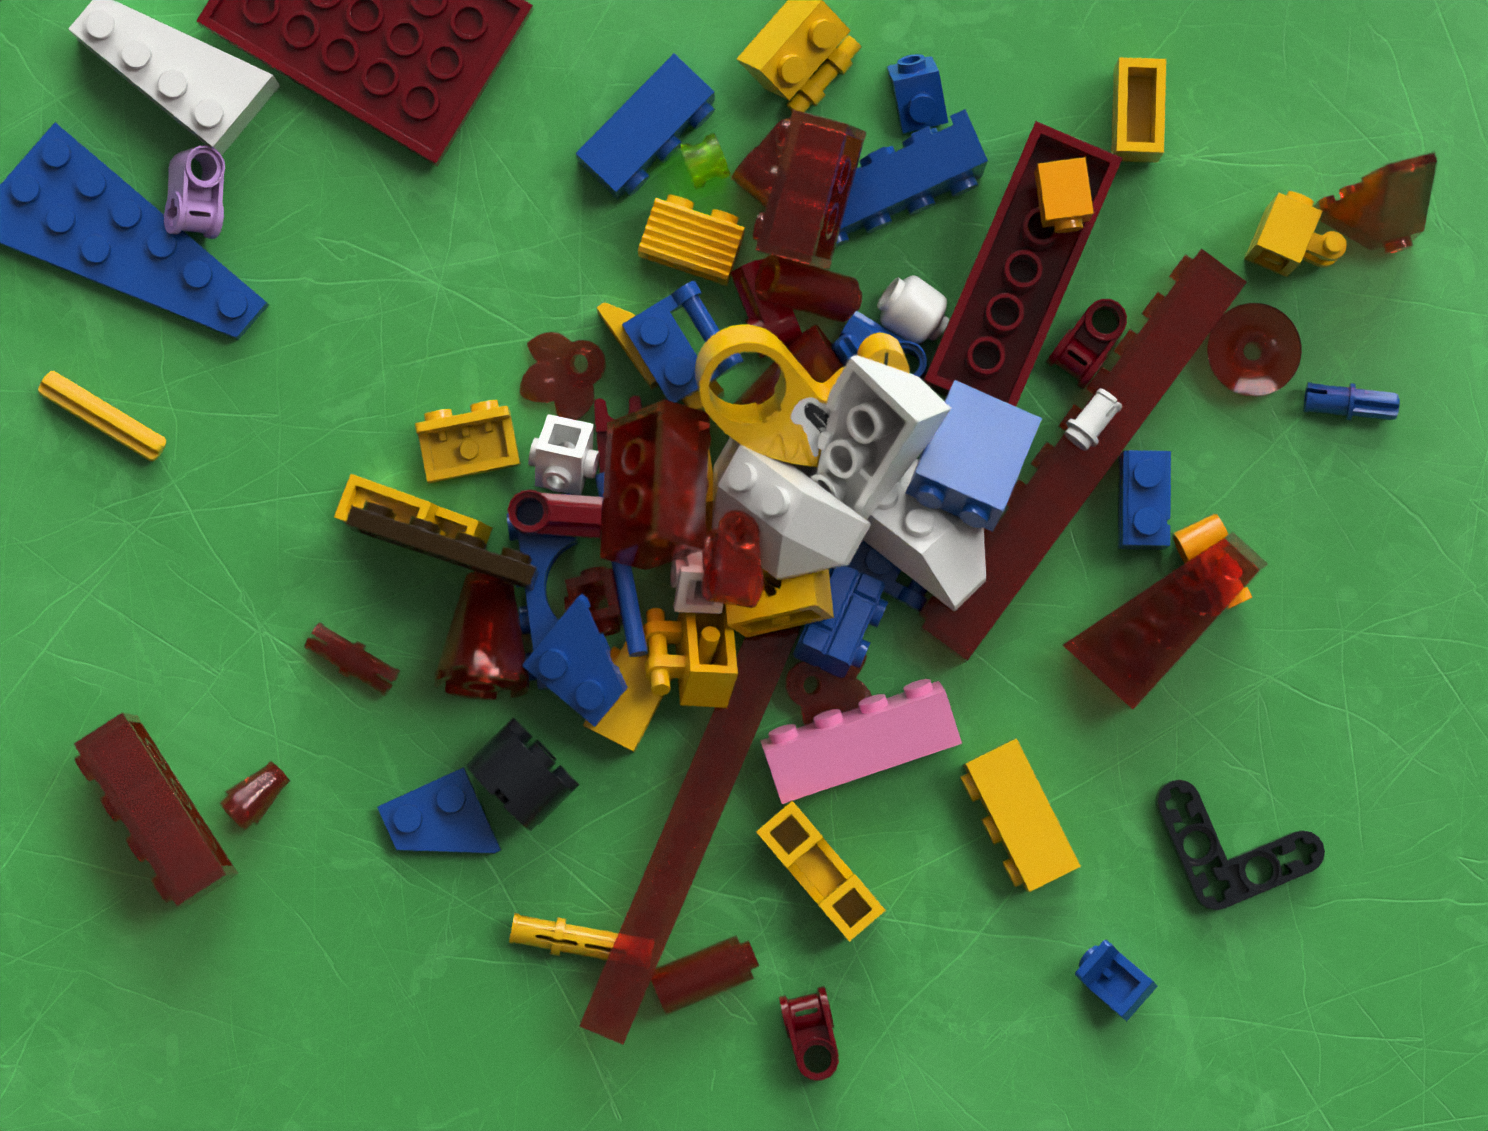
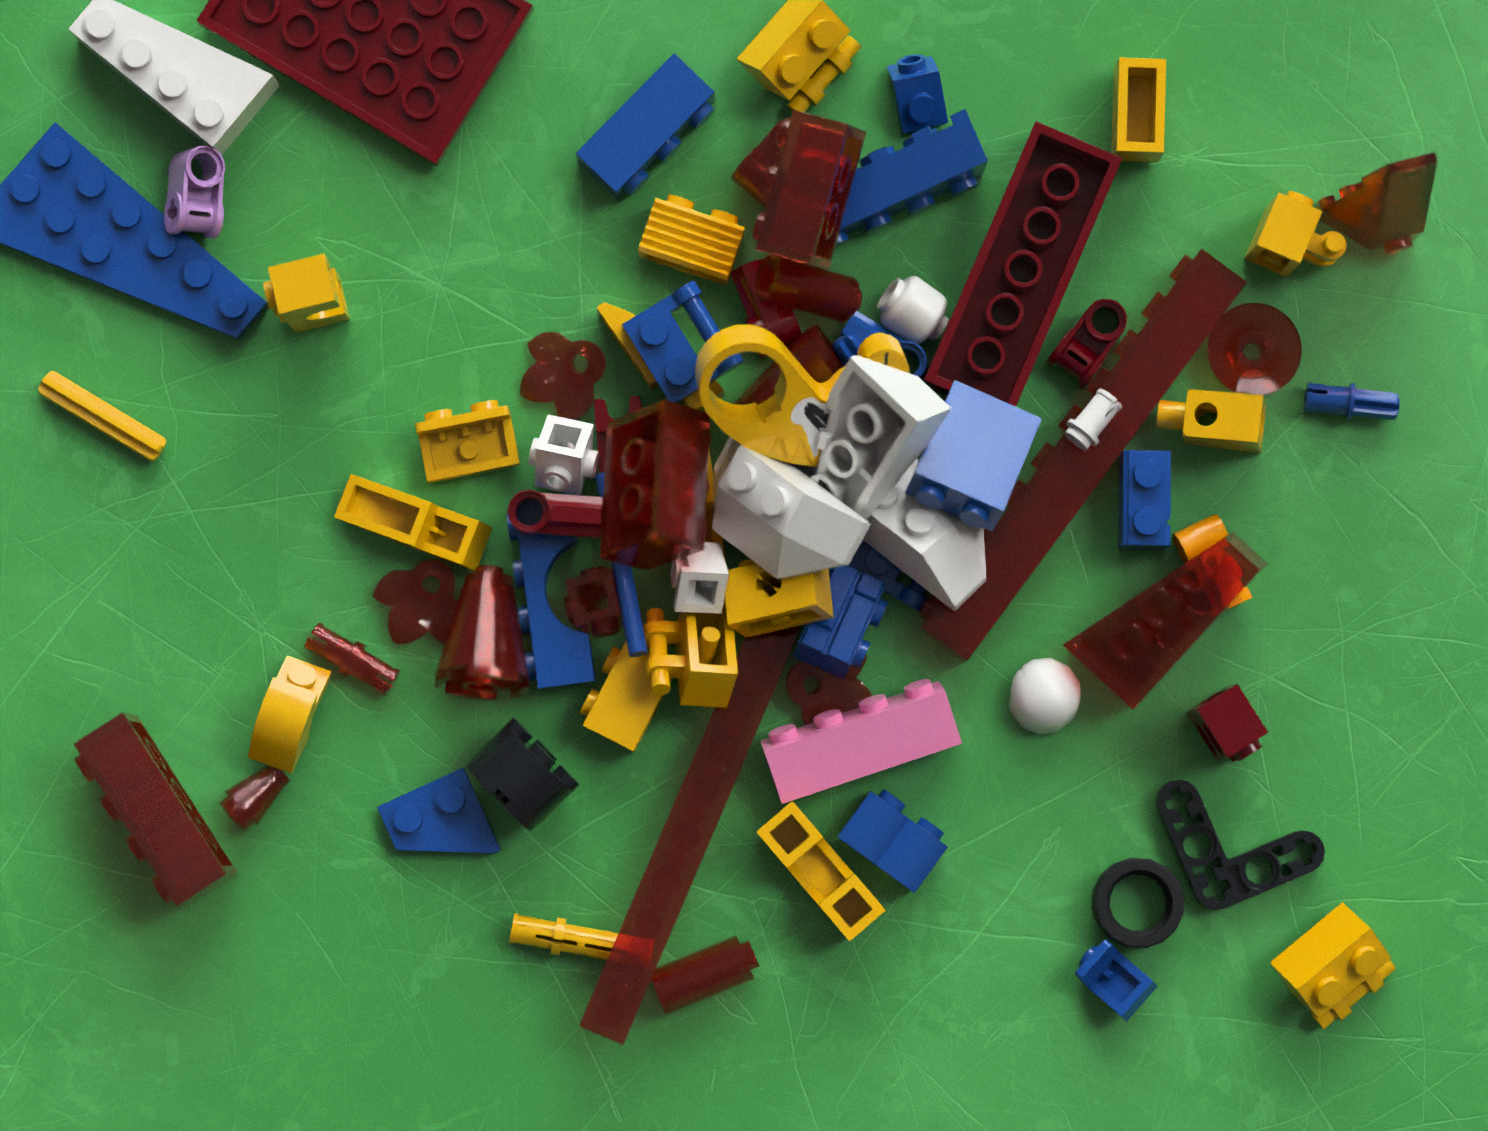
dark brown plate [345,501,539,591] -> none
blue wing [522,594,628,727] -> none
clear neon green wheel [679,132,731,190] -> none
clear red piece [701,510,764,608] -> none
dark red piece [778,986,839,1081] -> none
yellow brick [960,738,1081,892] -> none
light orange brick [1034,157,1094,233] -> none
none -> yellow brick [248,655,331,773]
none -> yellow arch [263,253,350,333]
none -> clear red plate [373,559,463,646]
none -> blue brick [836,789,948,893]
none -> white hair [1009,658,1081,735]
none -> black tyre [1092,858,1184,948]
none -> yellow torso [1157,389,1266,453]
none -> dark red brick [1186,684,1269,762]
none -> yellow brick [1270,902,1396,1030]

